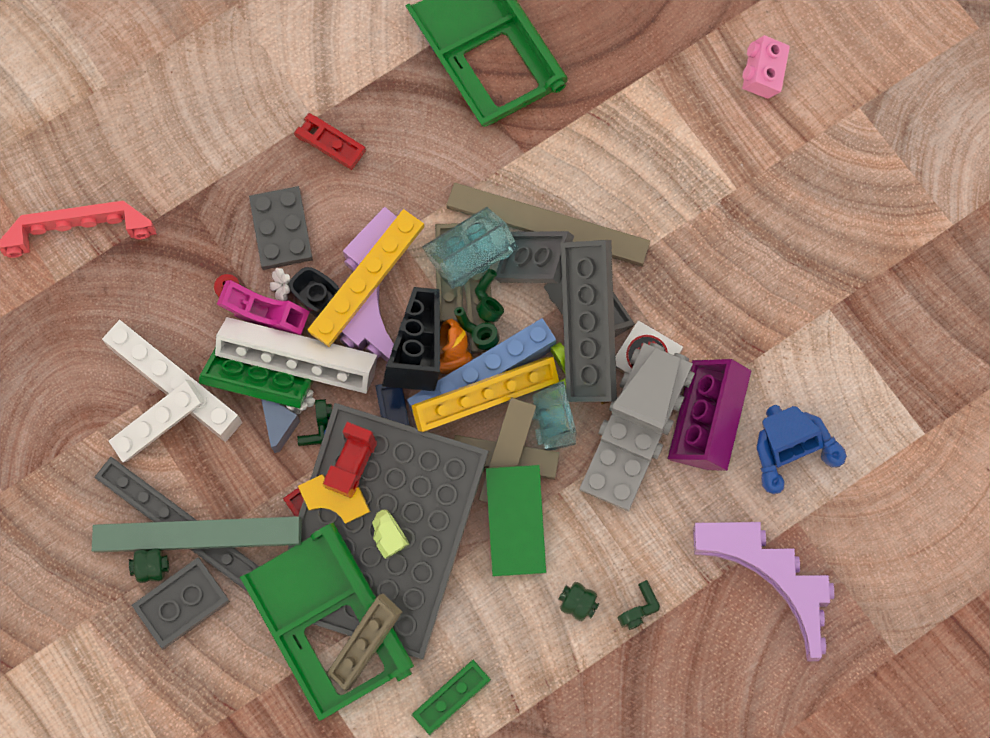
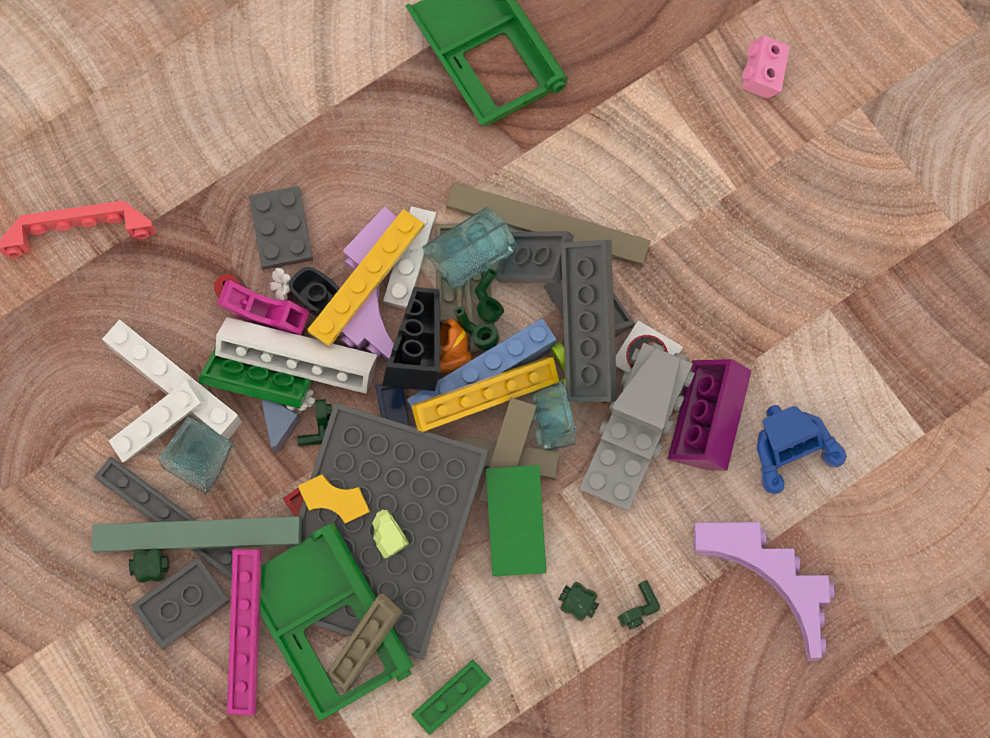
red plate [293,113,366,170] -> none
red piece [323,422,377,498] -> none
none -> clear light blue slope [158,416,233,495]
none -> dark pink tile [227,549,262,716]
none -> white plate [383,206,436,310]

